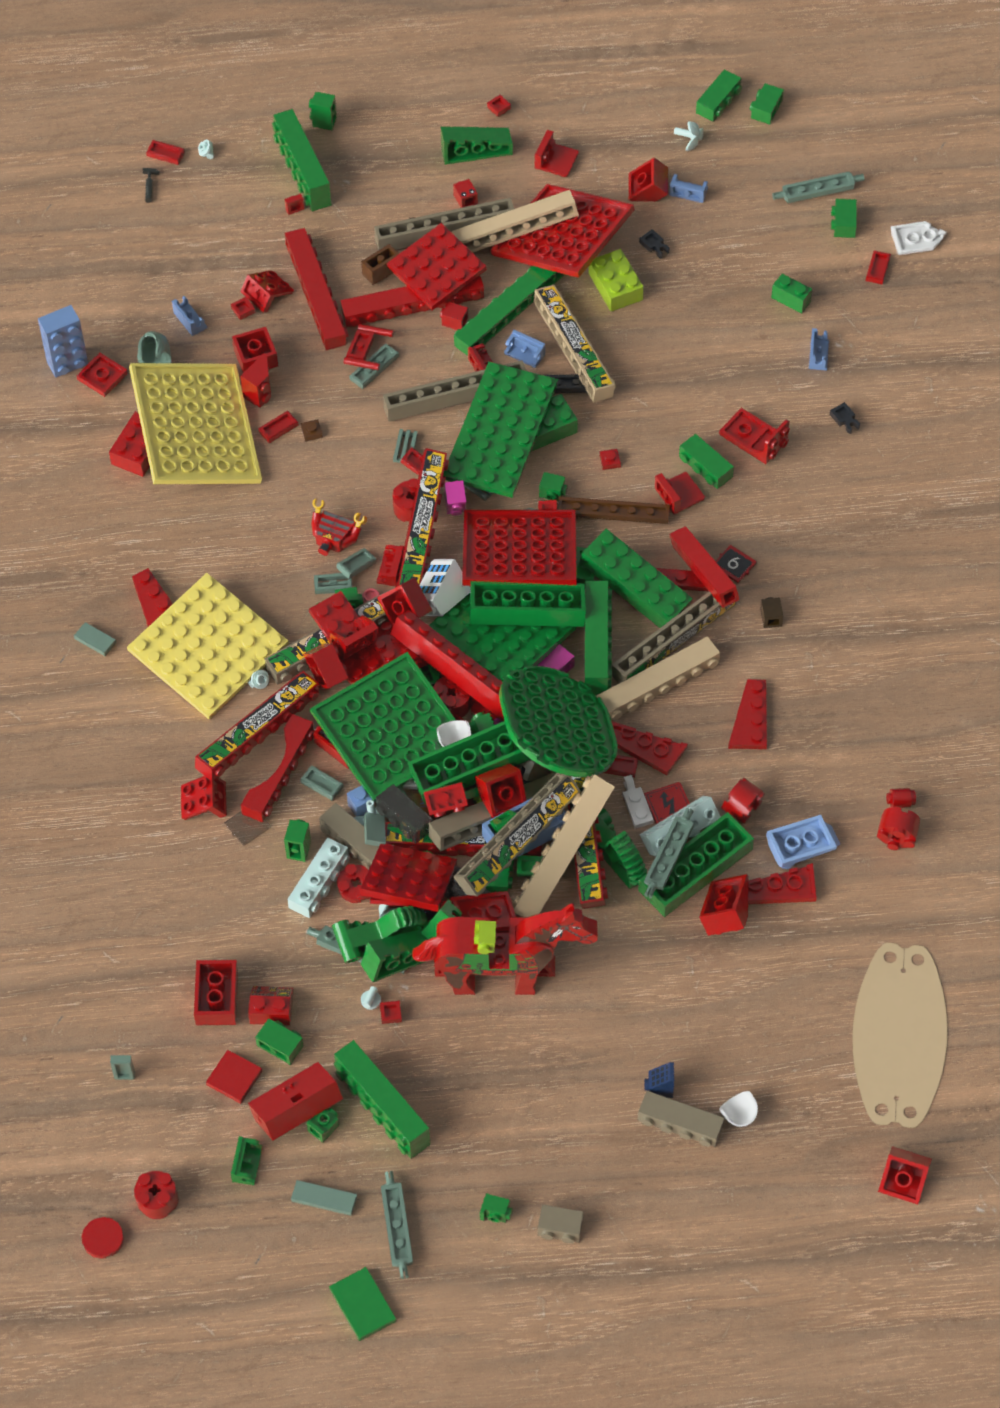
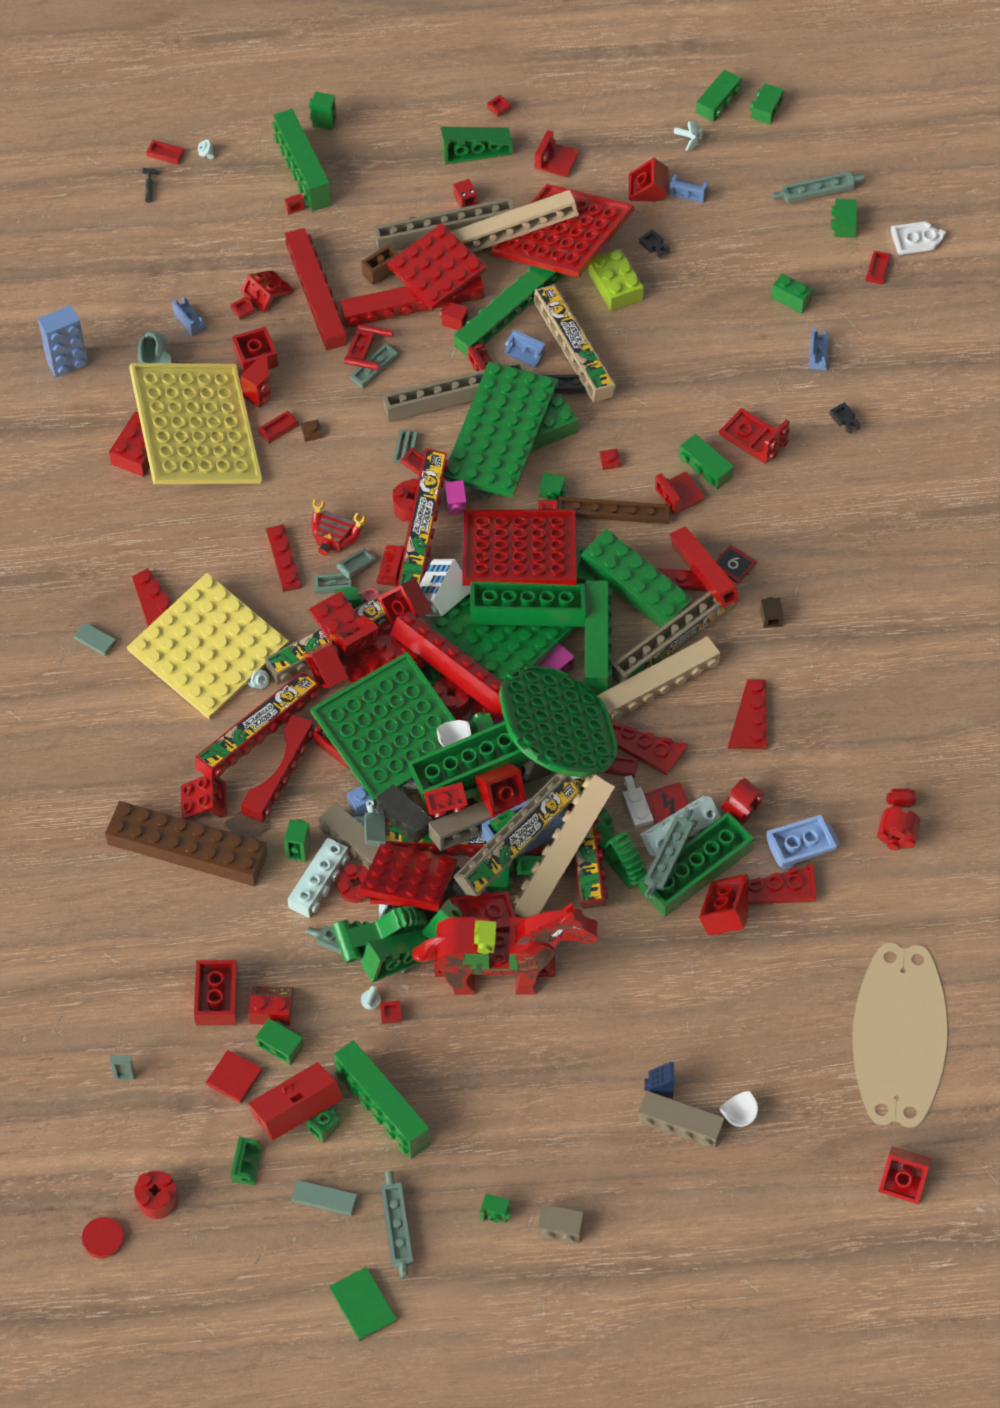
red plate [77,353,128,397] -> none
sand green tile [300,765,344,801] -> none
none -> reddish brown brick [105,801,268,887]
none -> red plate [266,524,301,592]

